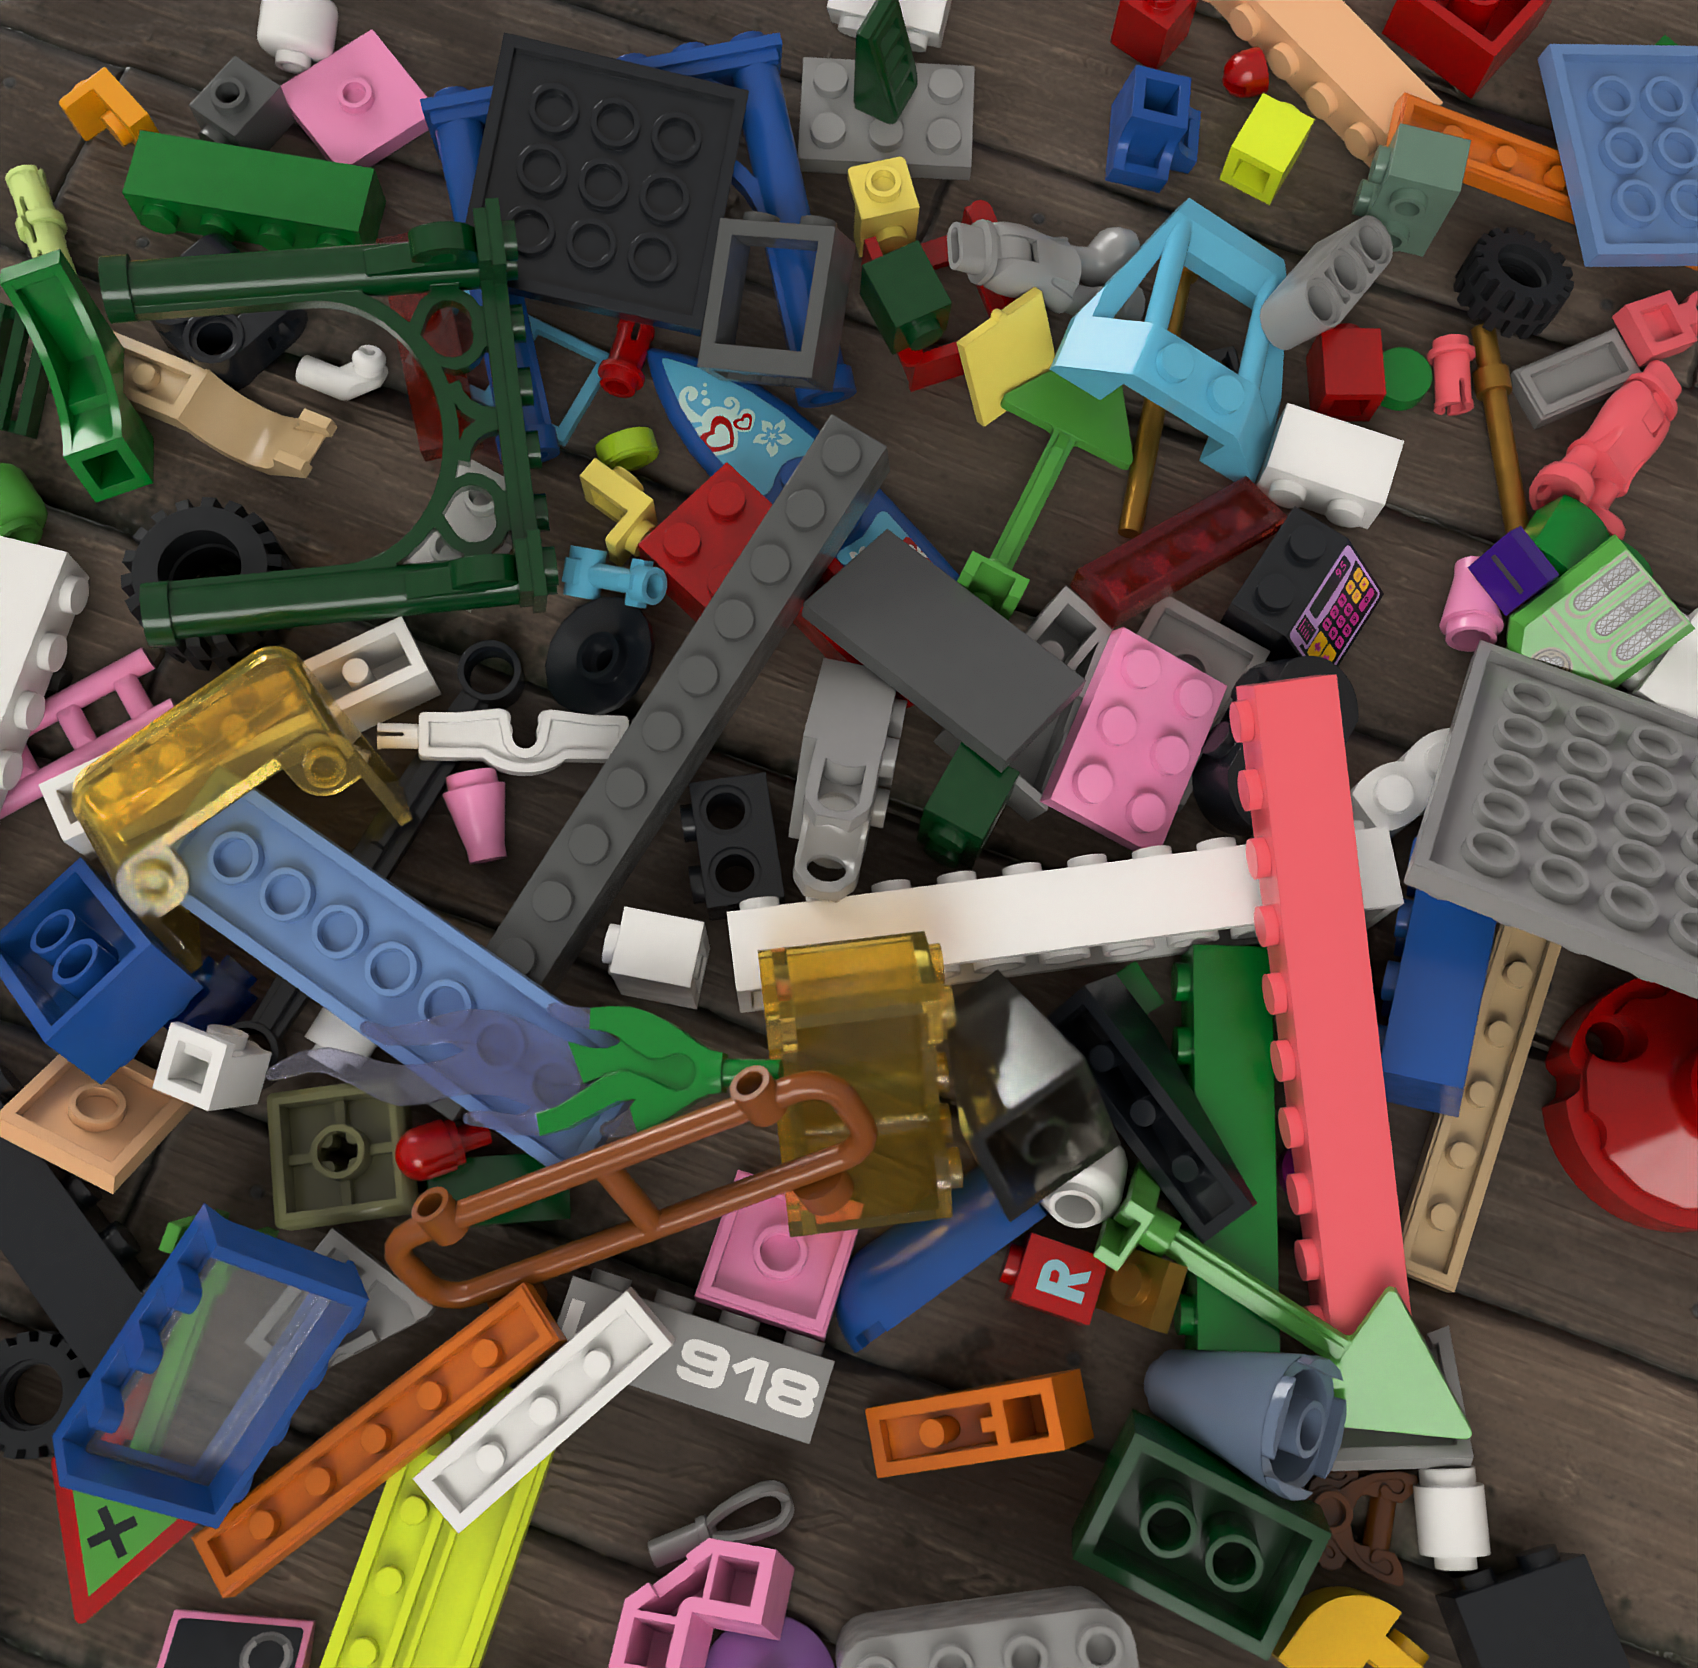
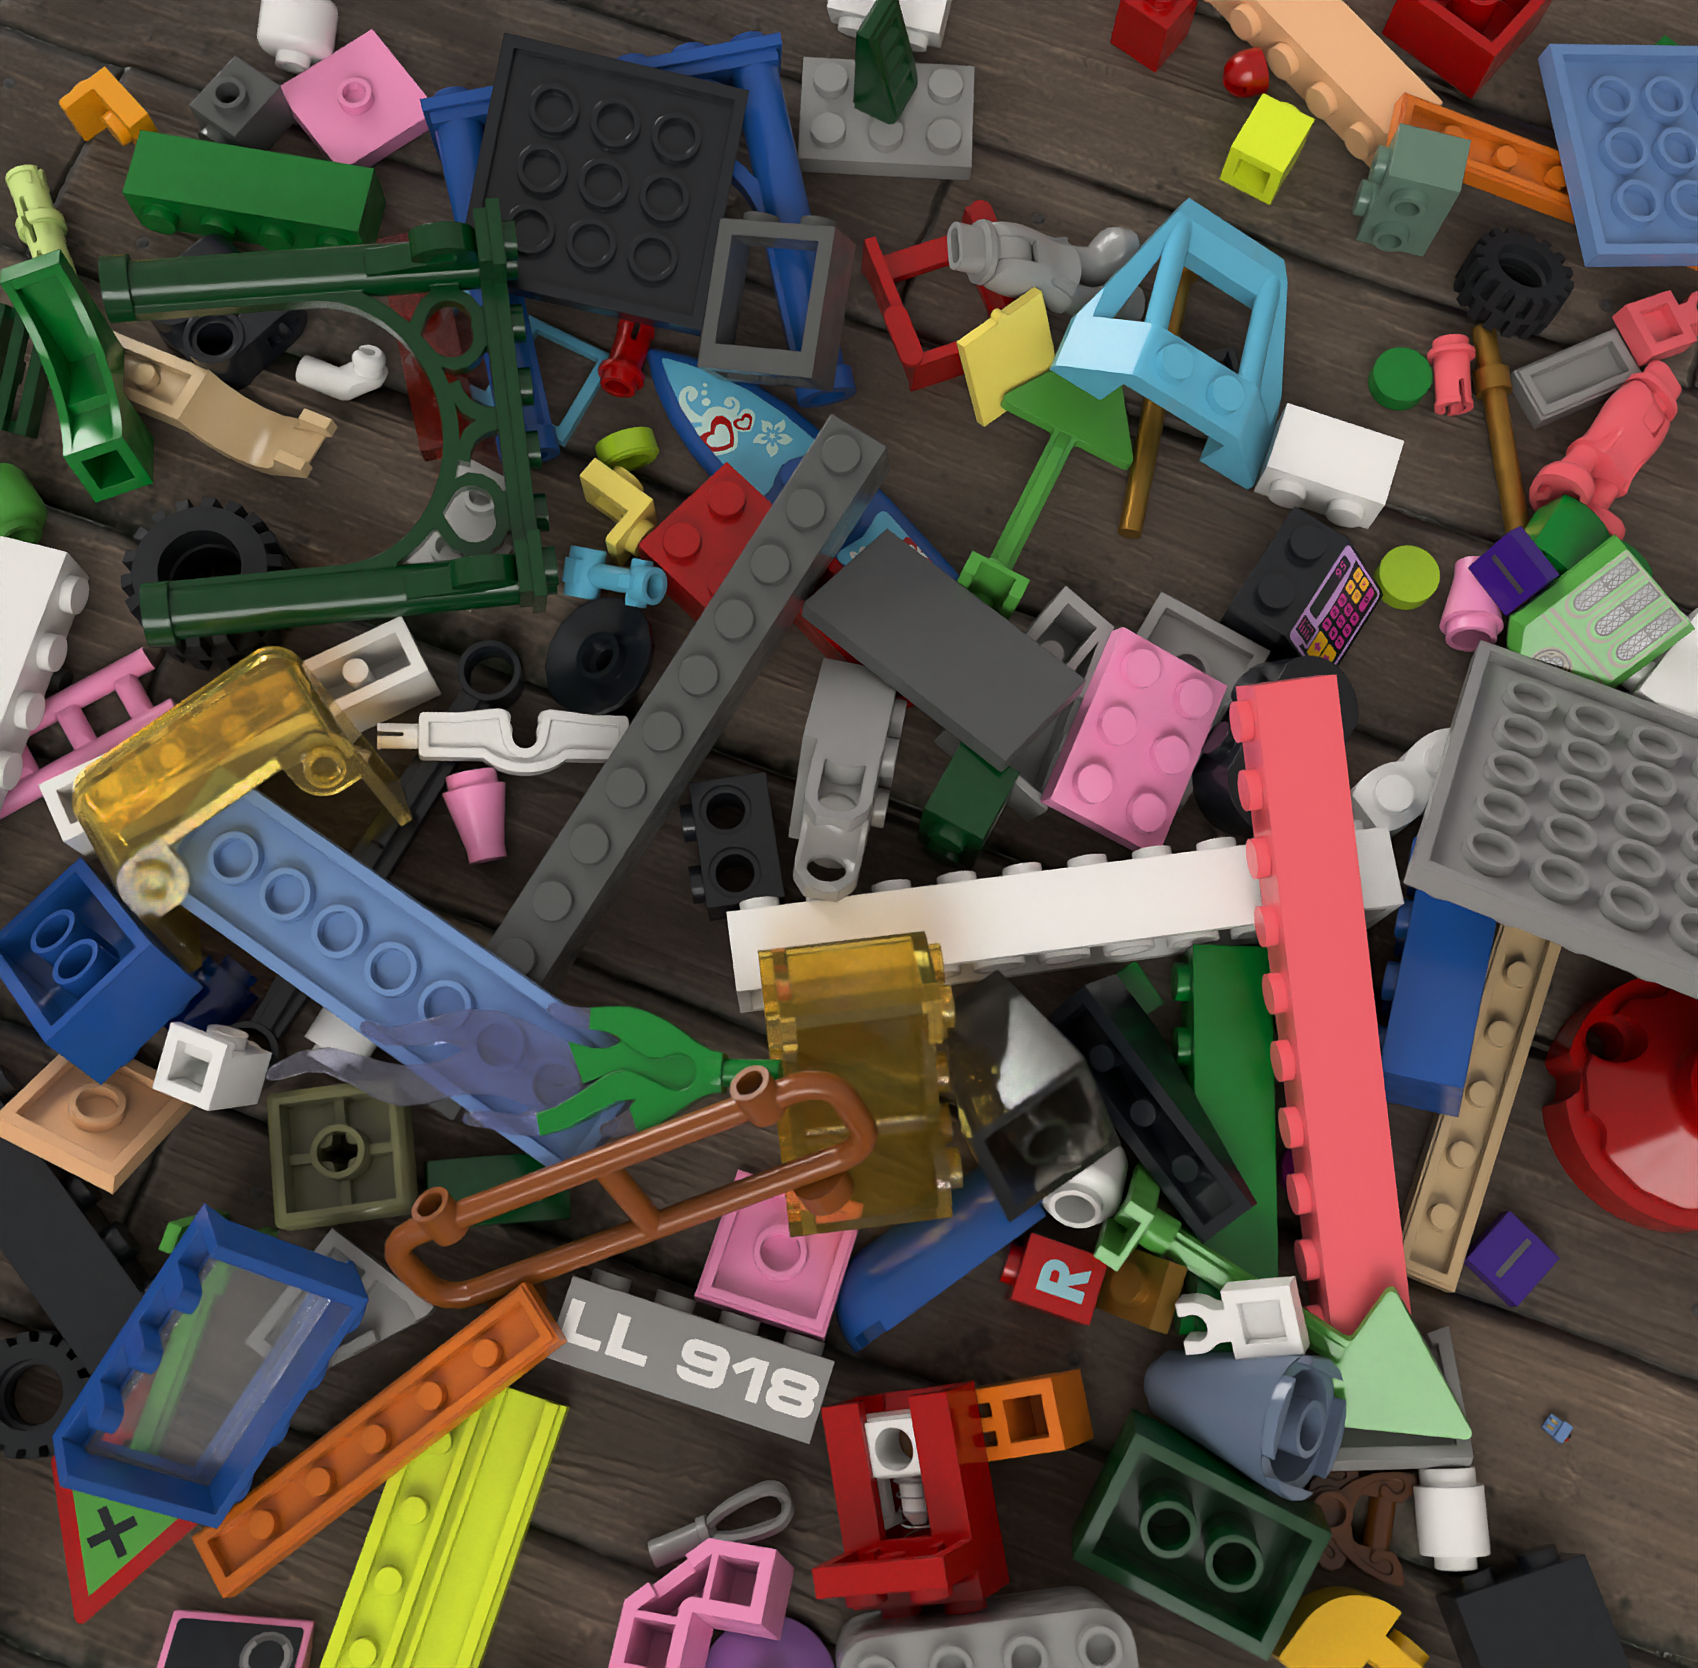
red cylinder [395,1119,492,1181] -> none
white plate [413,1286,676,1534] -> none
white brick [602,906,710,1009] -> none
light yellow bracket [847,156,919,258] -> none
dark green brick [859,240,952,355] -> none
clear red plate [1070,476,1288,629] -> none
blue brick [1105,64,1201,193] -> none
light grey beam [1260,215,1393,350] -> none
red brick [1306,323,1386,421] -> none
none -> red brick [812,1381,1010,1619]
none -> white plate [1175,1276,1310,1359]
none -> lime tile [1374,545,1440,610]
none -> dark purple tile [1464,1211,1560,1307]
none -> medium blue piece [1541,1414,1574,1444]

